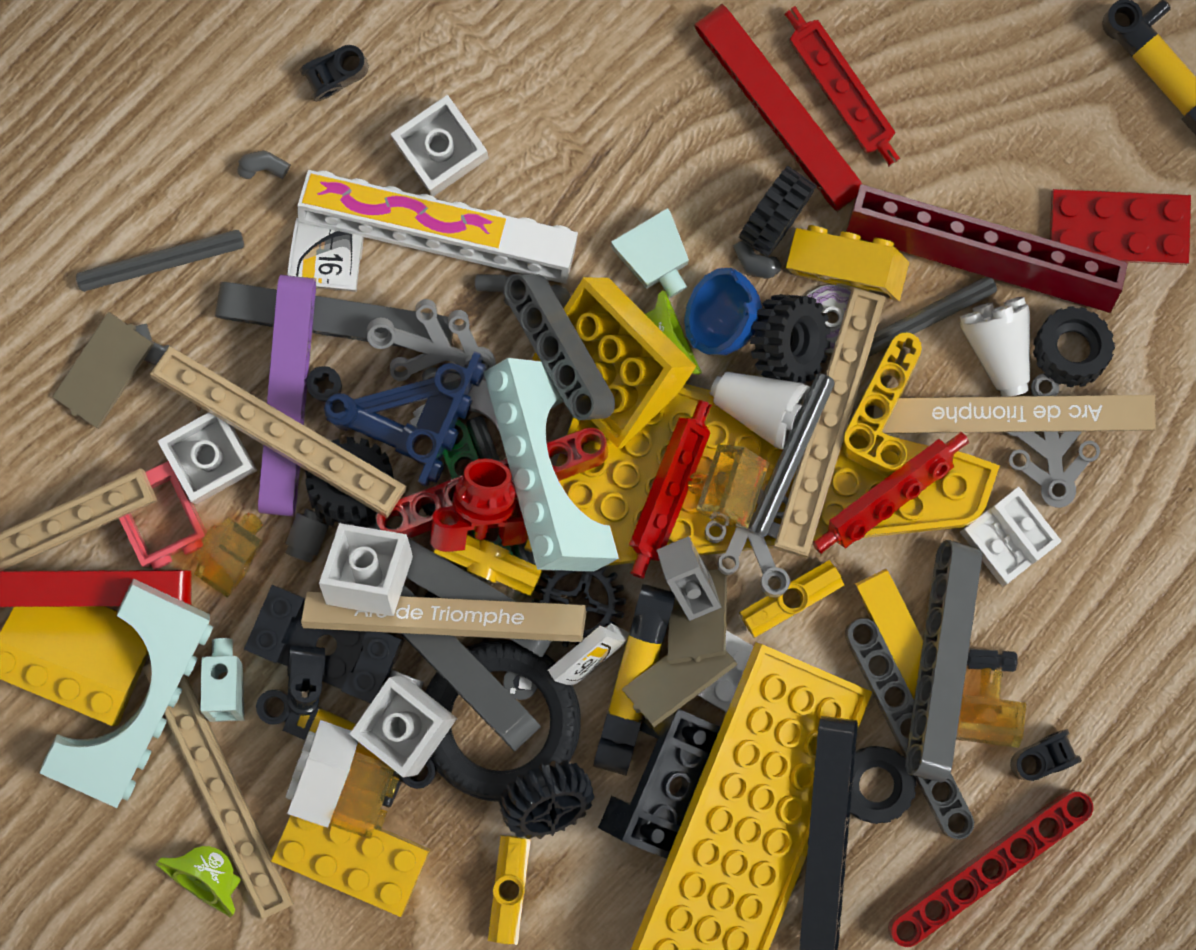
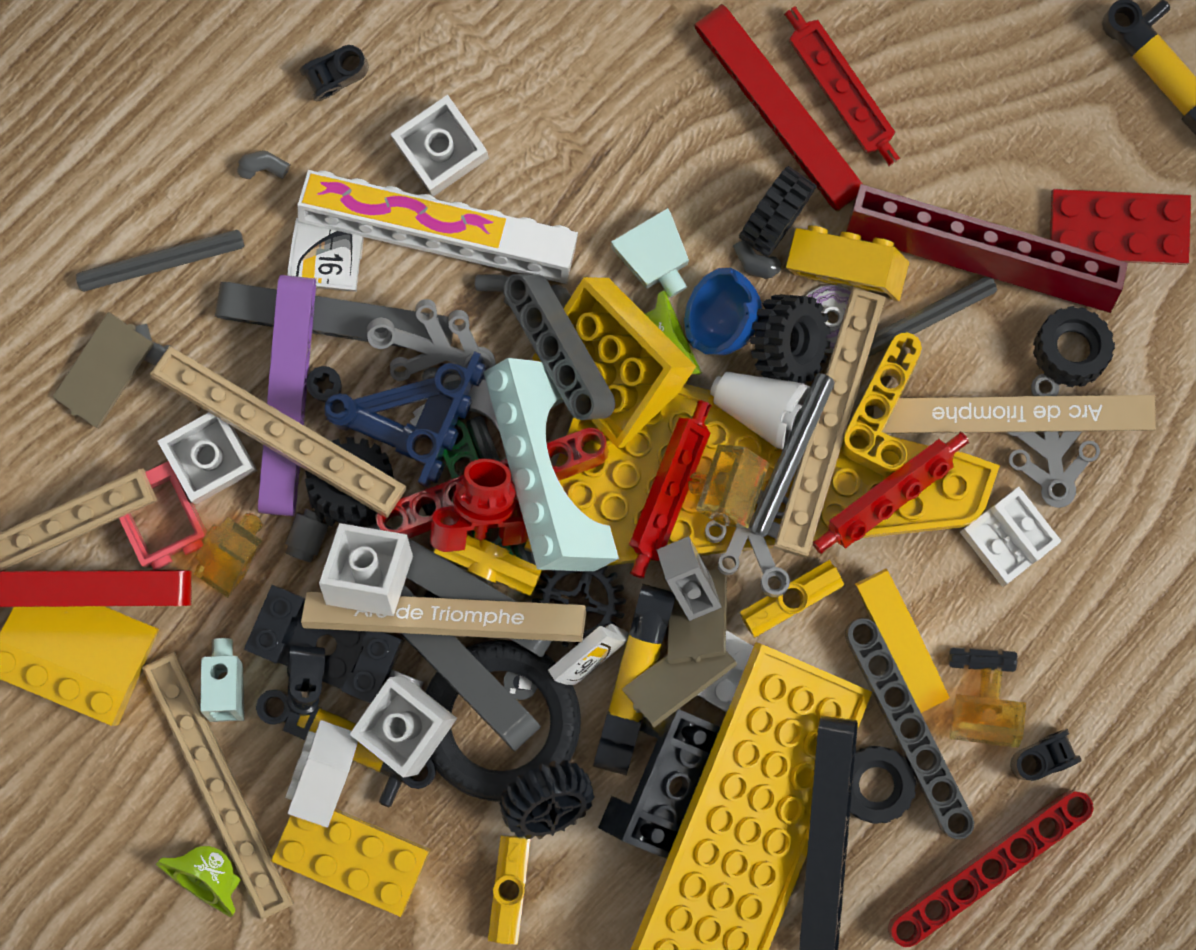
light aqua arch [40,579,213,808] -> none
clear yellow brick [331,752,399,839] -> none
dark grey beam [905,540,982,783] -> none
white cone [960,297,1030,397] -> none

